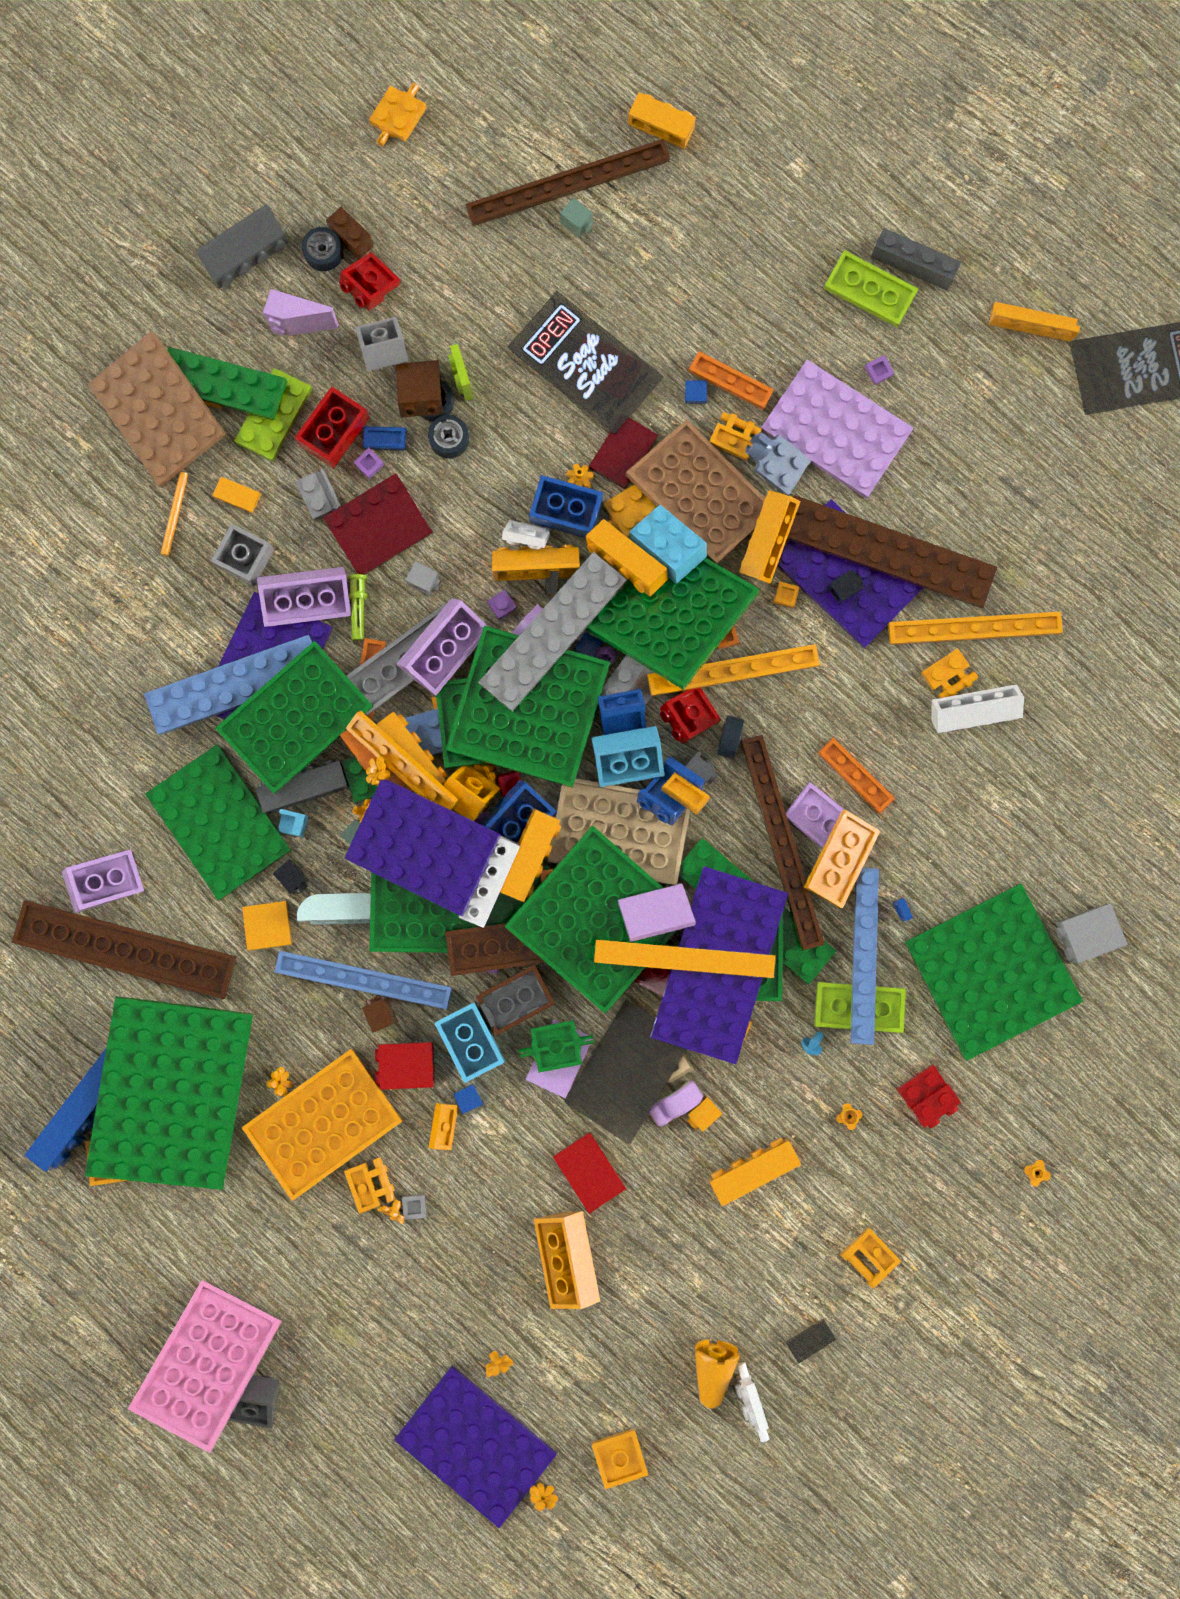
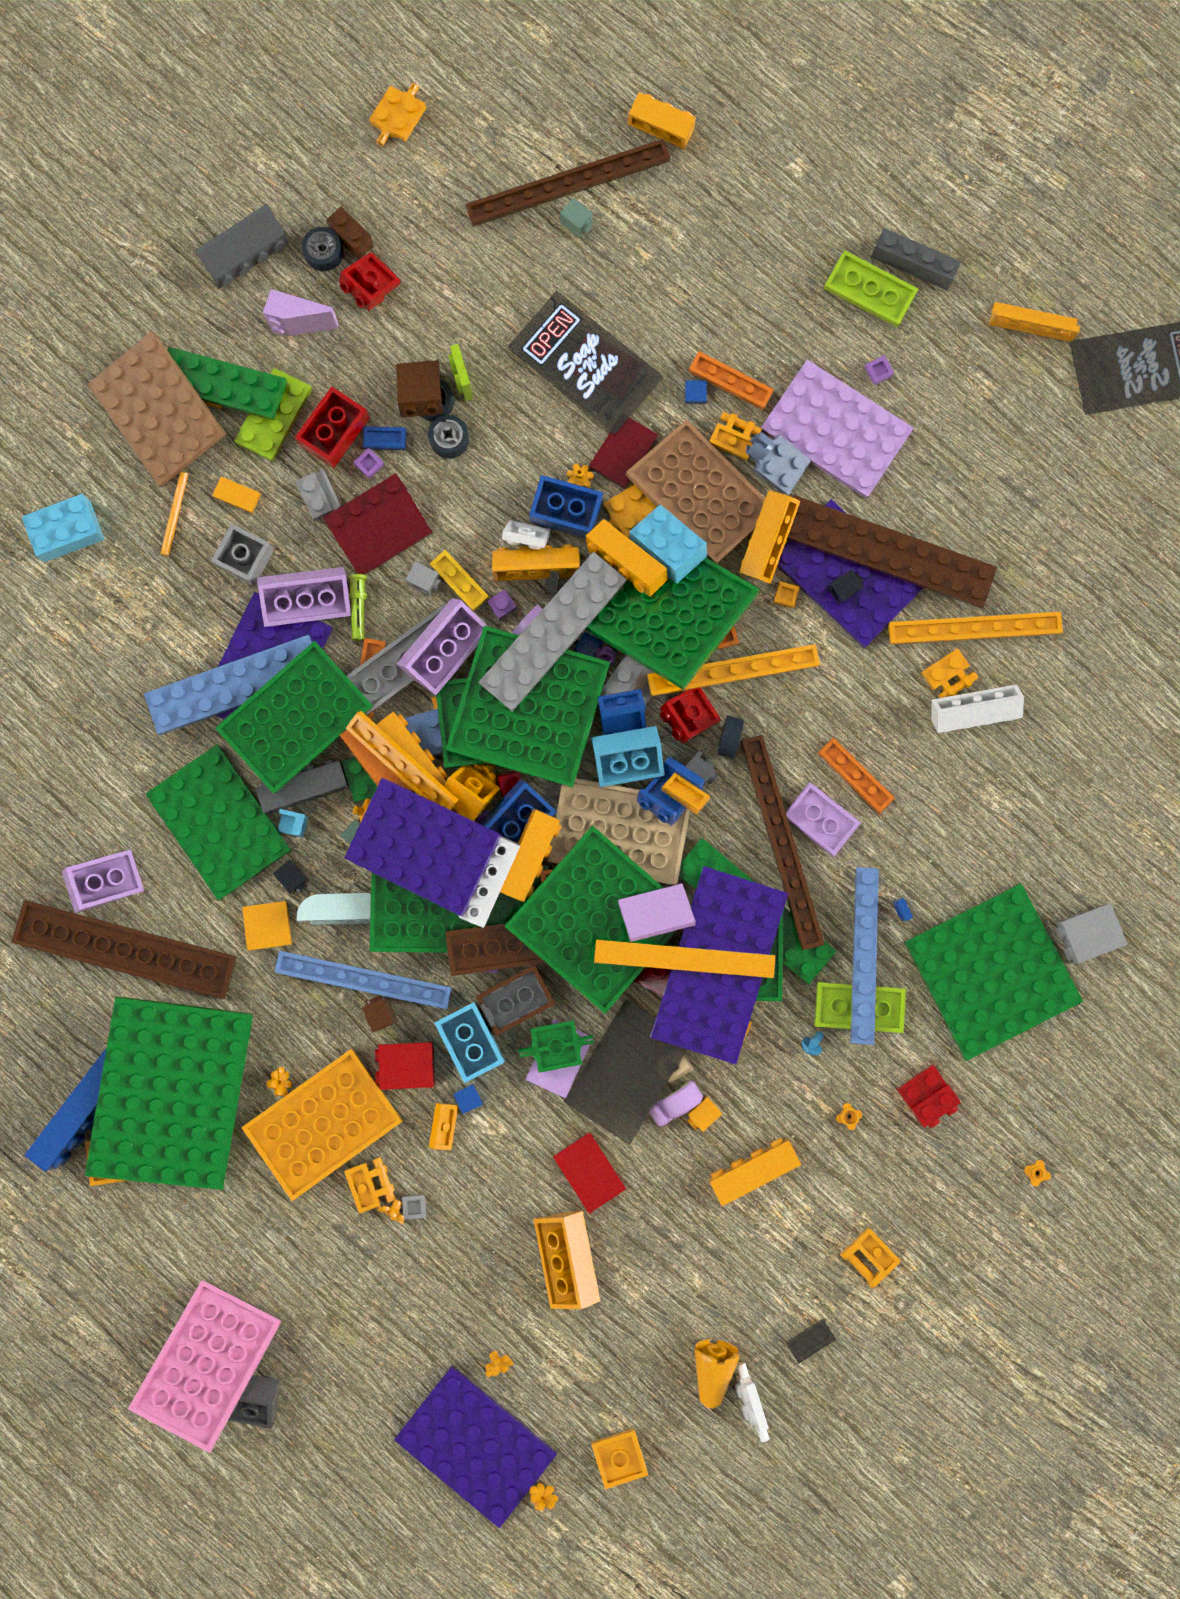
light grey brick [355,317,409,371] -> none
light orange plant [366,756,391,785] -> none
light orange plate [804,810,880,909] -> none
none -> medium azure brick [22,493,105,563]
none -> yellow plate [429,550,489,612]

